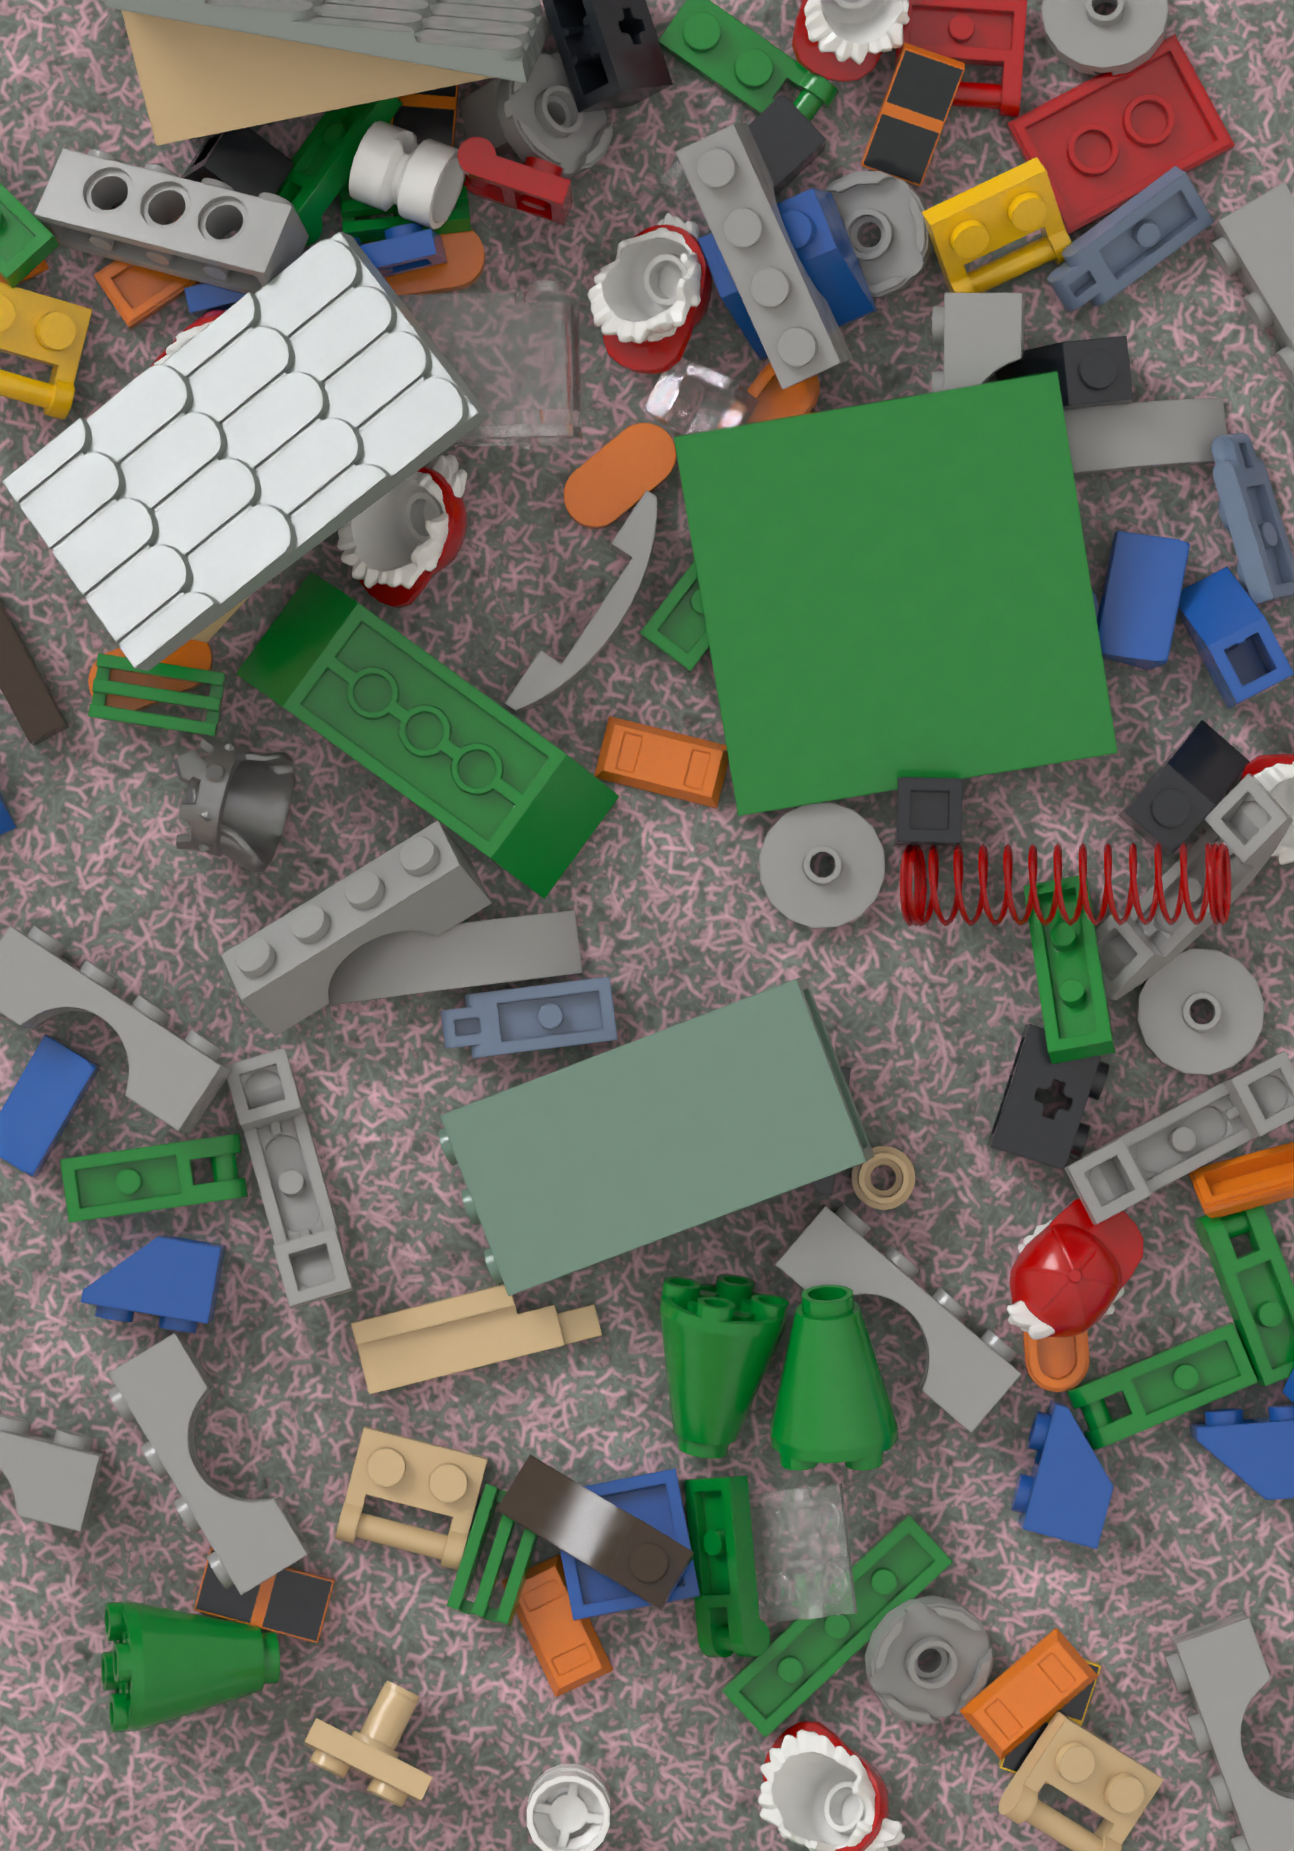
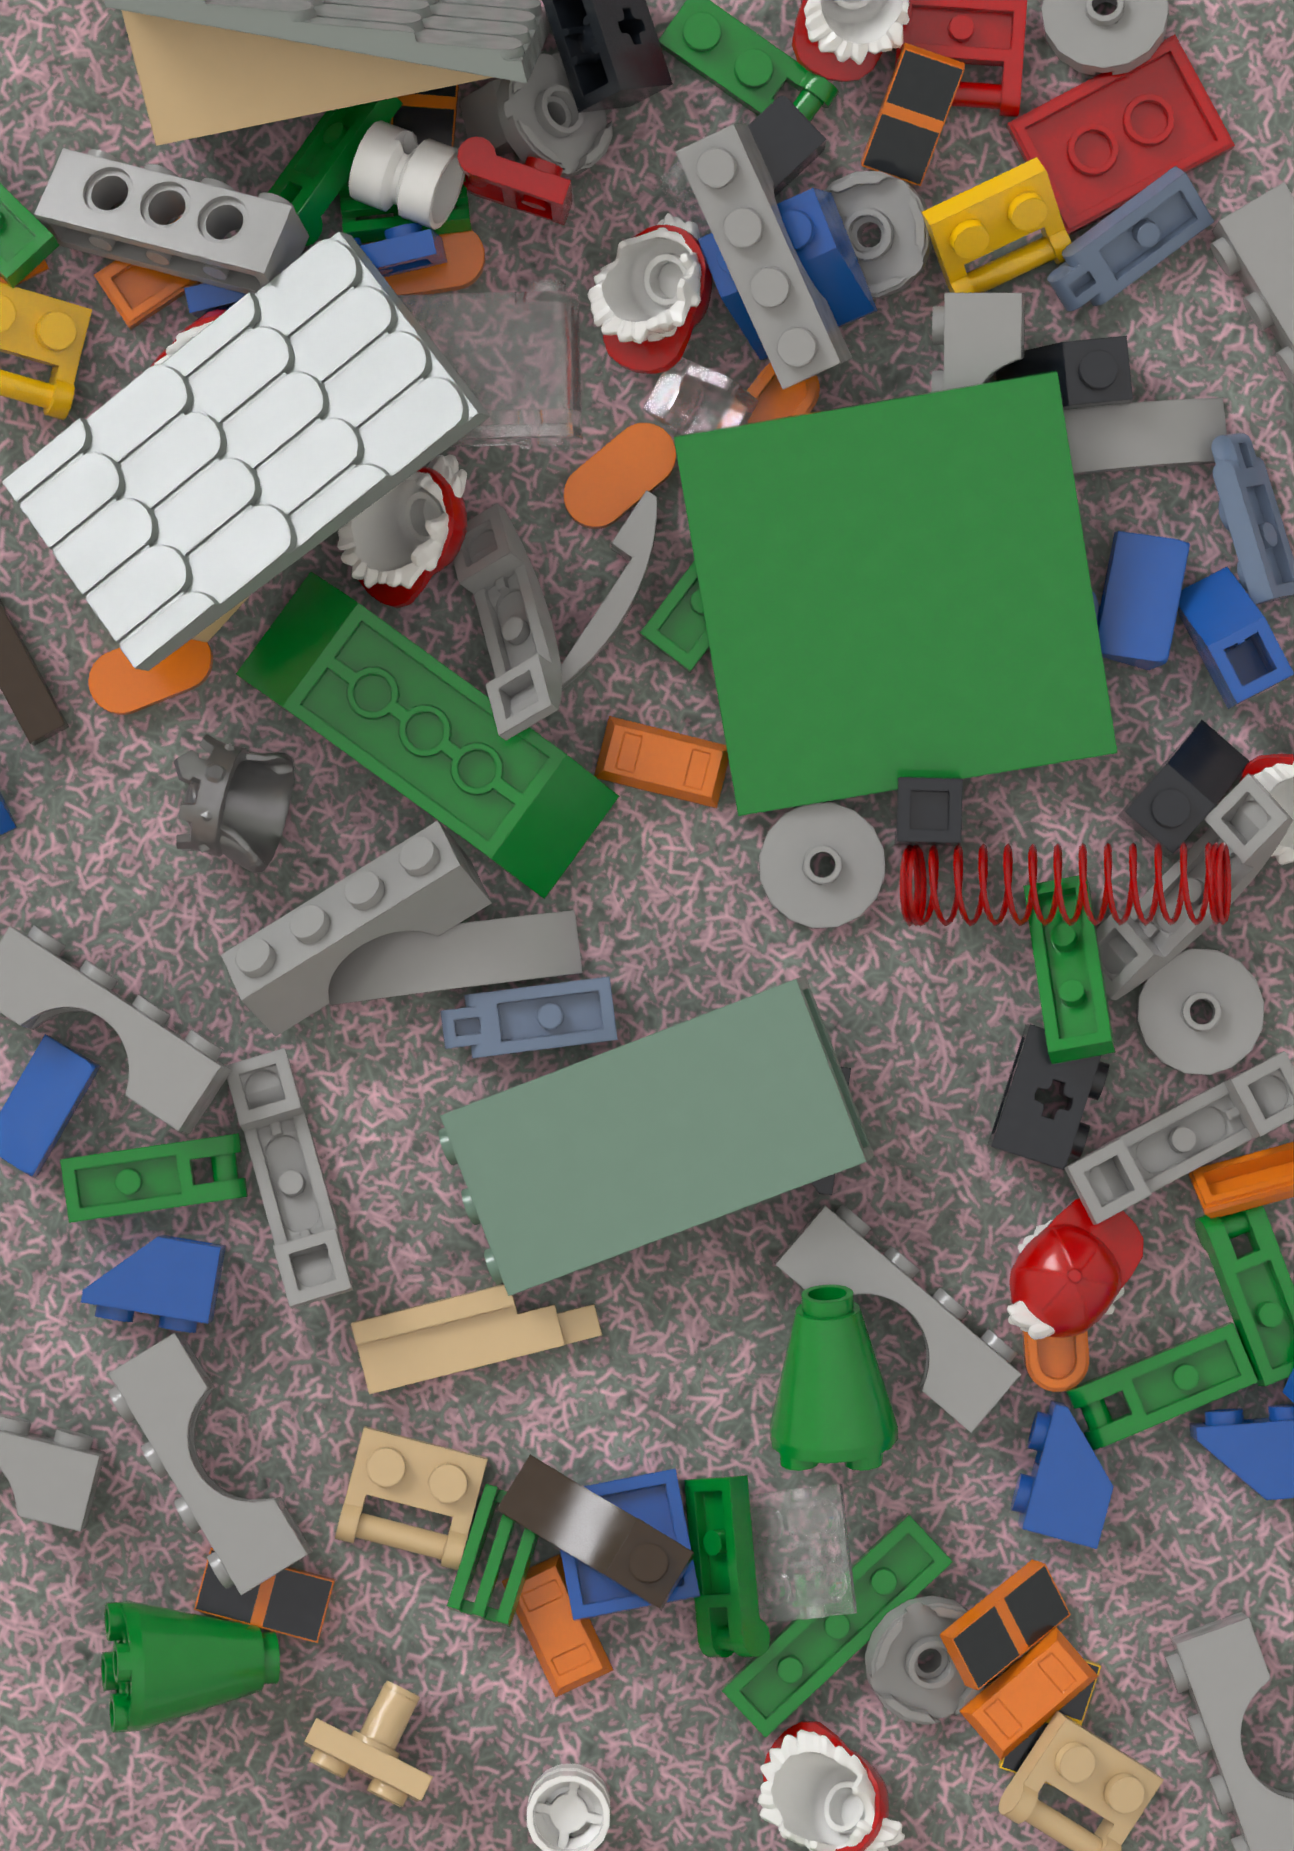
green tile [88,653,226,737] -> none
black panel [181,127,293,197] -> none
green cone [660,1274,789,1459] -> none
tan plate [851,1146,915,1210] -> none
none -> light grey slope [453,503,562,740]
none -> black tile [939,1559,1071,1690]

